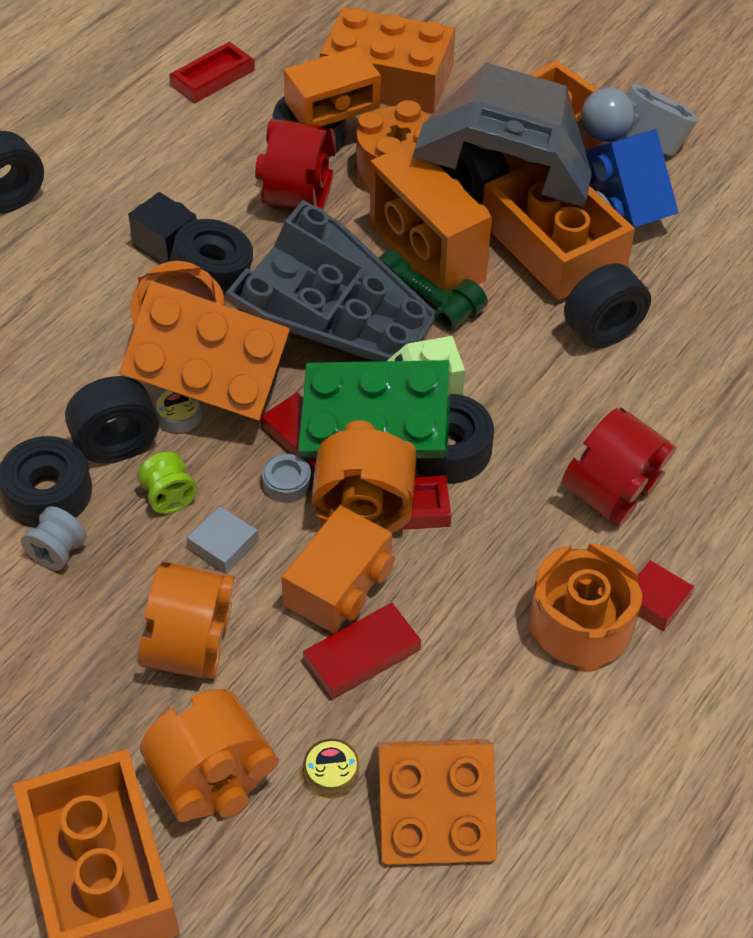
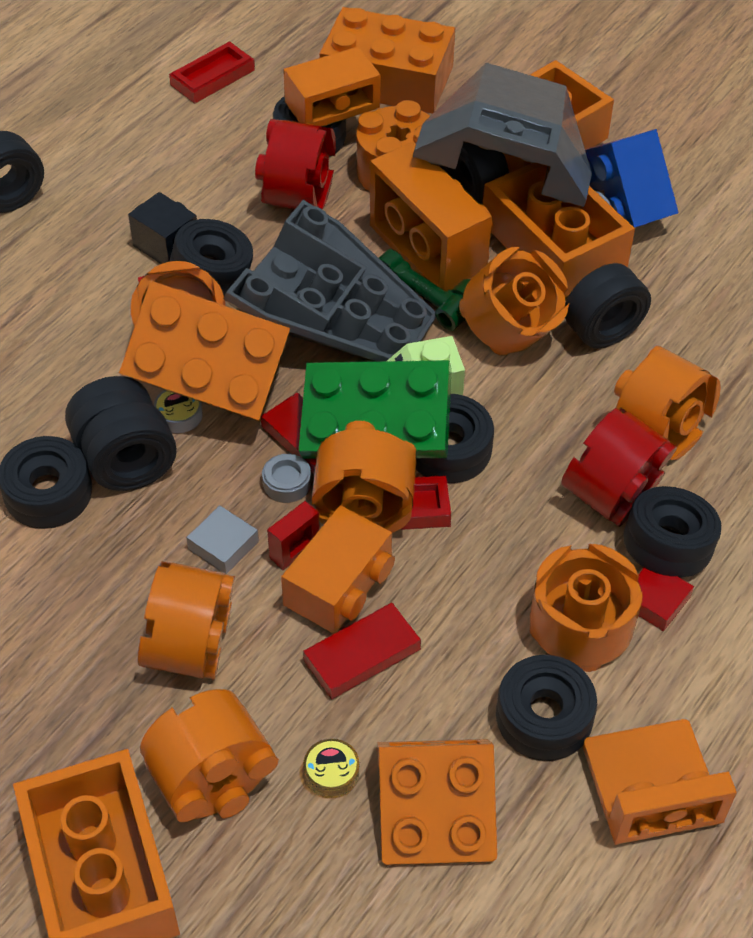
light grey wheel [21,506,87,571] -> none
lime wheel [137,451,198,514] -> none
light grey beam [581,84,698,156] -> none
none -> black tyre [81,402,177,491]
none -> red tile [267,501,320,570]
none -> orange brick [459,247,569,355]
none -> black tyre [496,655,597,761]
none -> orange bracket [583,719,737,845]
none -> orange brick [614,346,721,460]
none -> black tyre [624,486,721,577]

